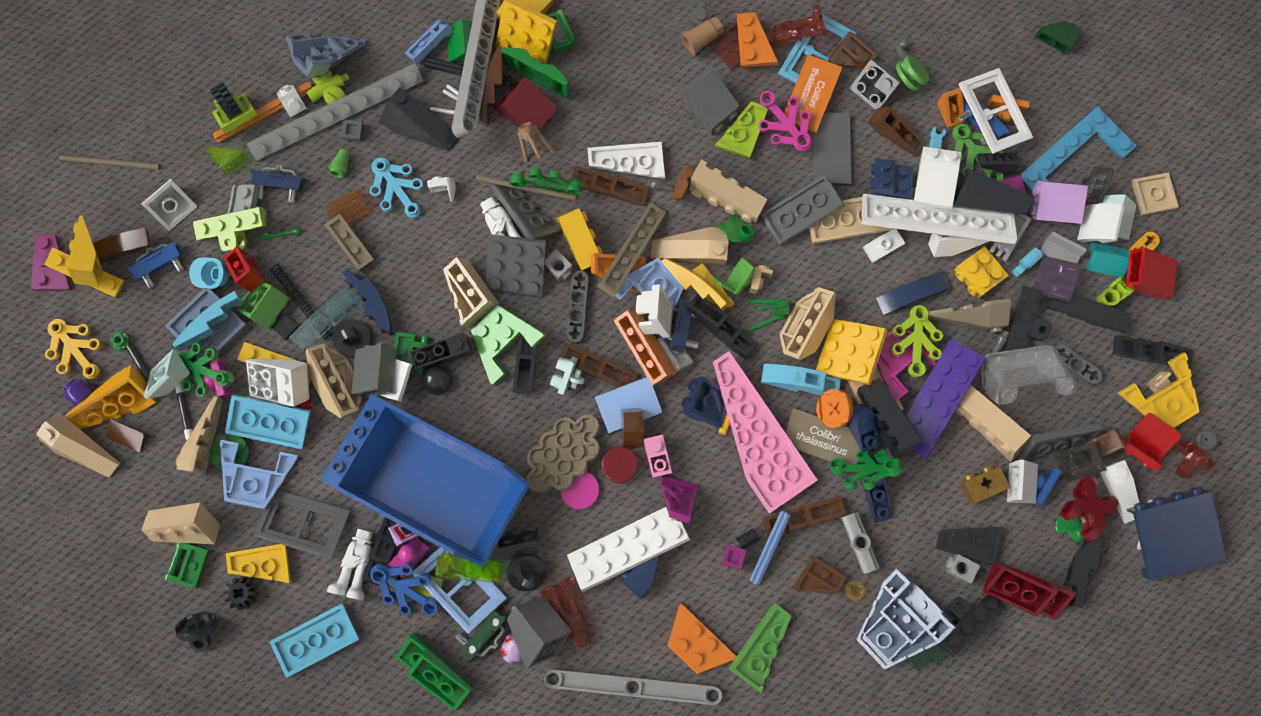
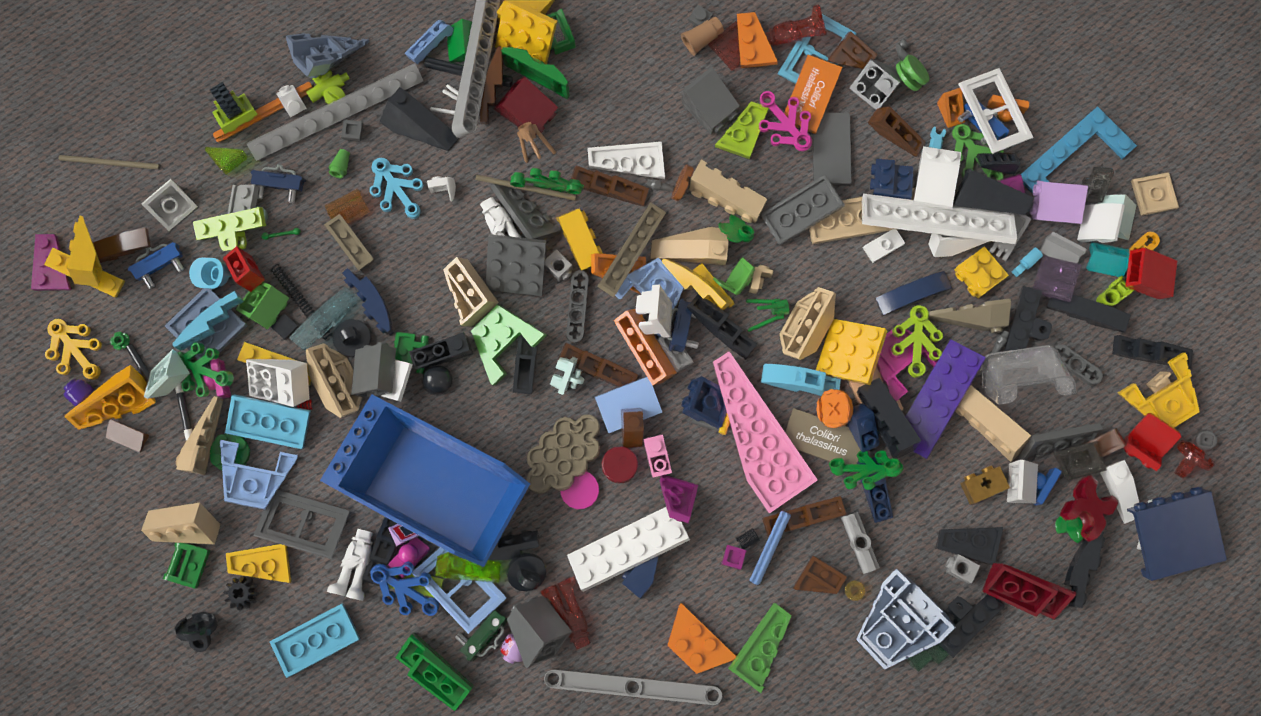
tan wedge [36,413,120,478] -> none
dark green slope [1034,21,1082,54] -> none

